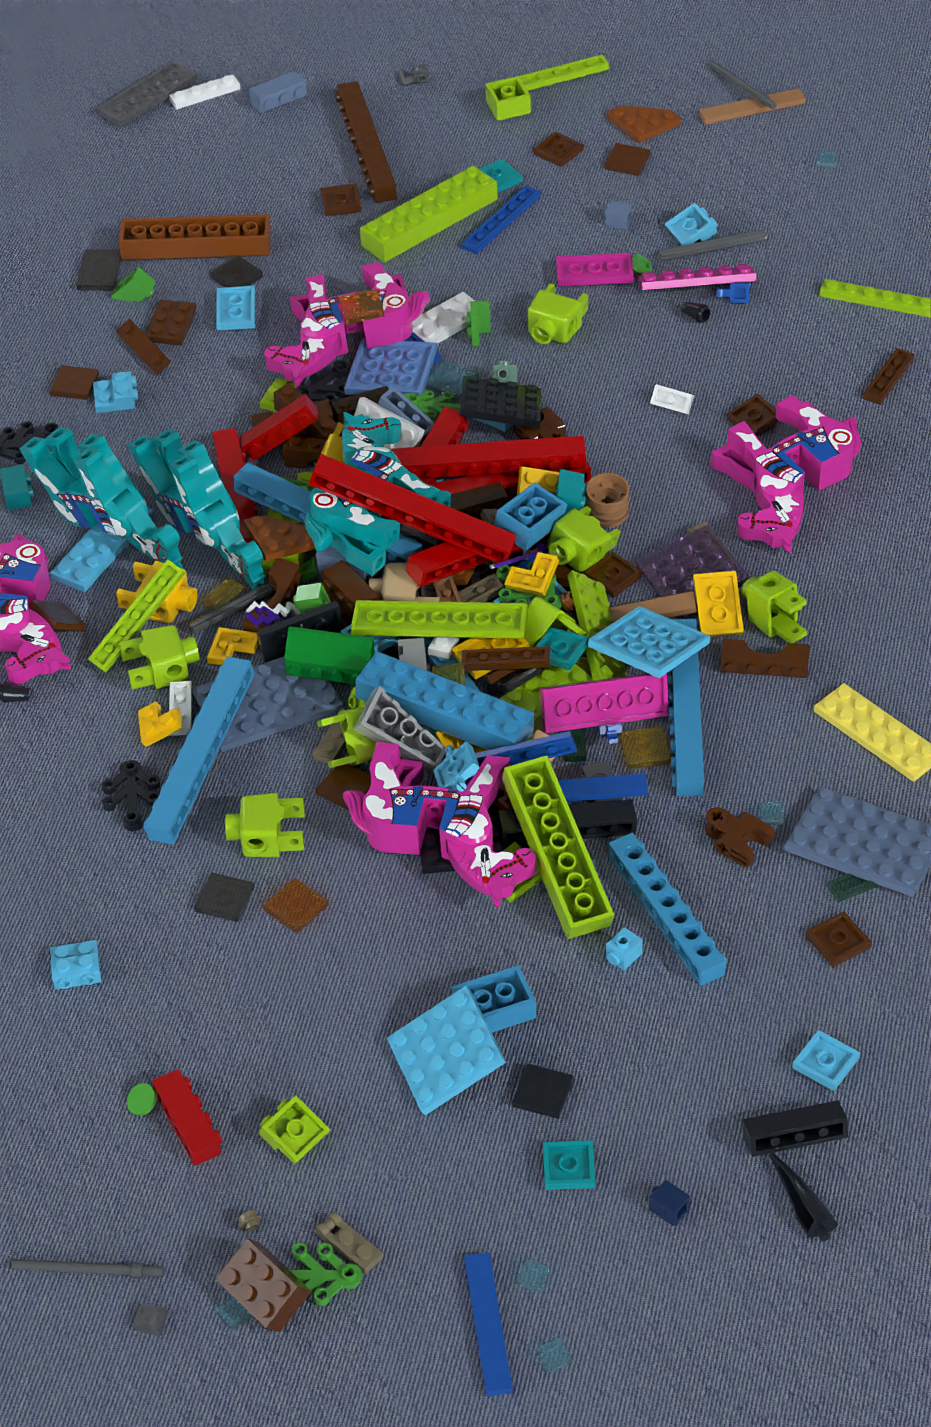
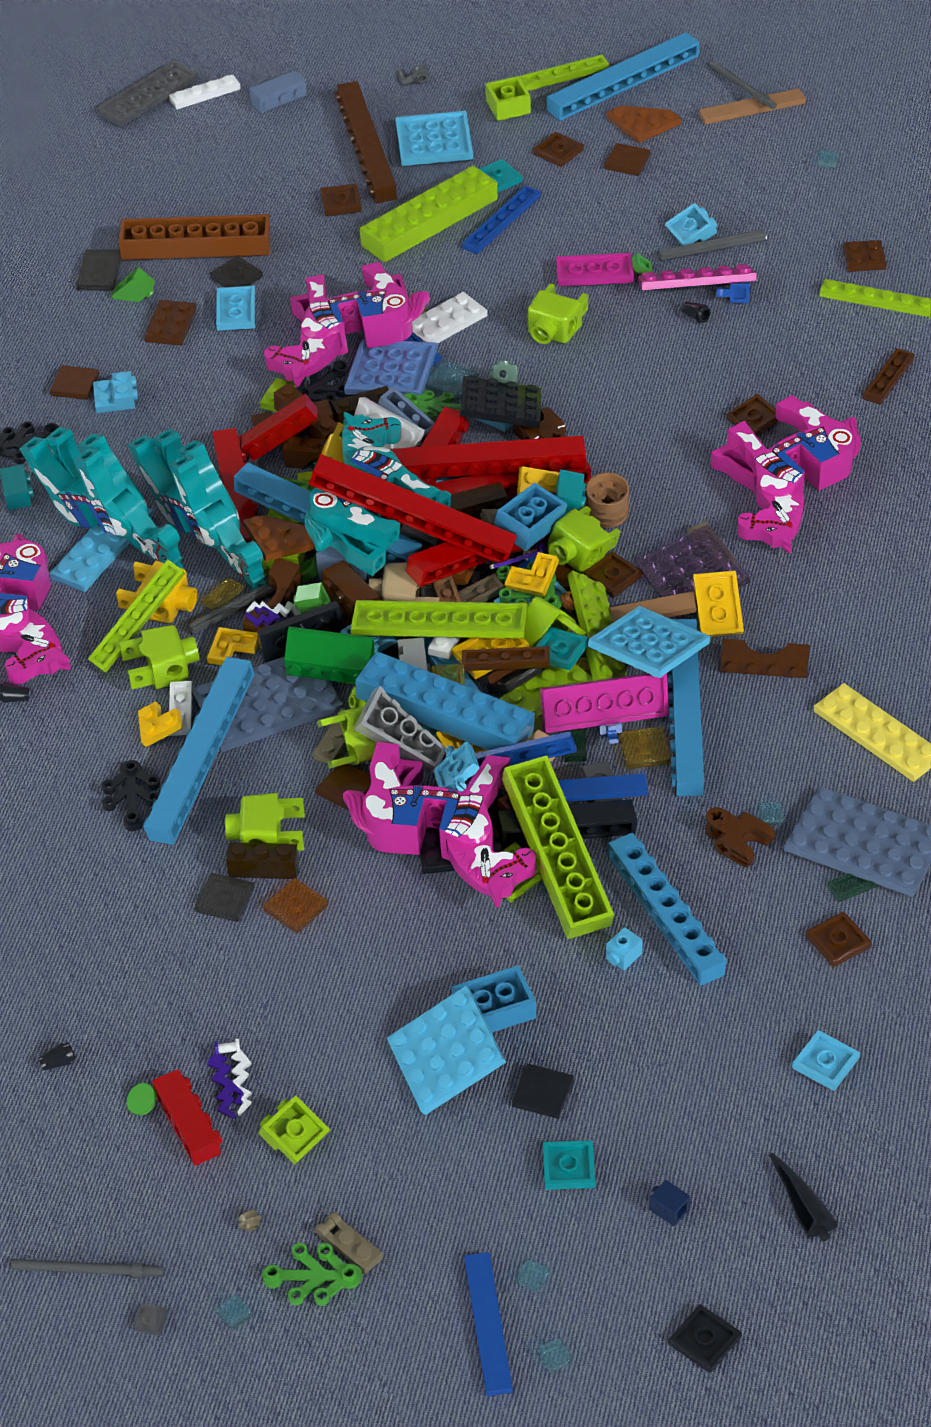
tile [29,600,87,631] -> none
medium azure plate [50,940,102,990] -> none
reddish brown plate [116,318,171,375] -> none
brick [216,1238,311,1332] -> none
clear orange tile [339,289,385,324] -> none
bright green bracket [467,301,491,346] -> none
sand blue brick [603,200,633,230] -> none
white plate [650,384,694,414] -> none
lime piece [741,570,807,643] -> none
black brick [742,1100,848,1157] -> none
none -> black cone [38,1042,76,1071]
none -> piece [207,1039,252,1119]
none -> dark brown brick [226,842,299,879]
none -> medium azure plate [395,111,473,166]
none -> dark azure brick [547,32,699,121]
none -> black tile [668,1304,742,1374]
none -> reddish brown plate [843,240,886,272]

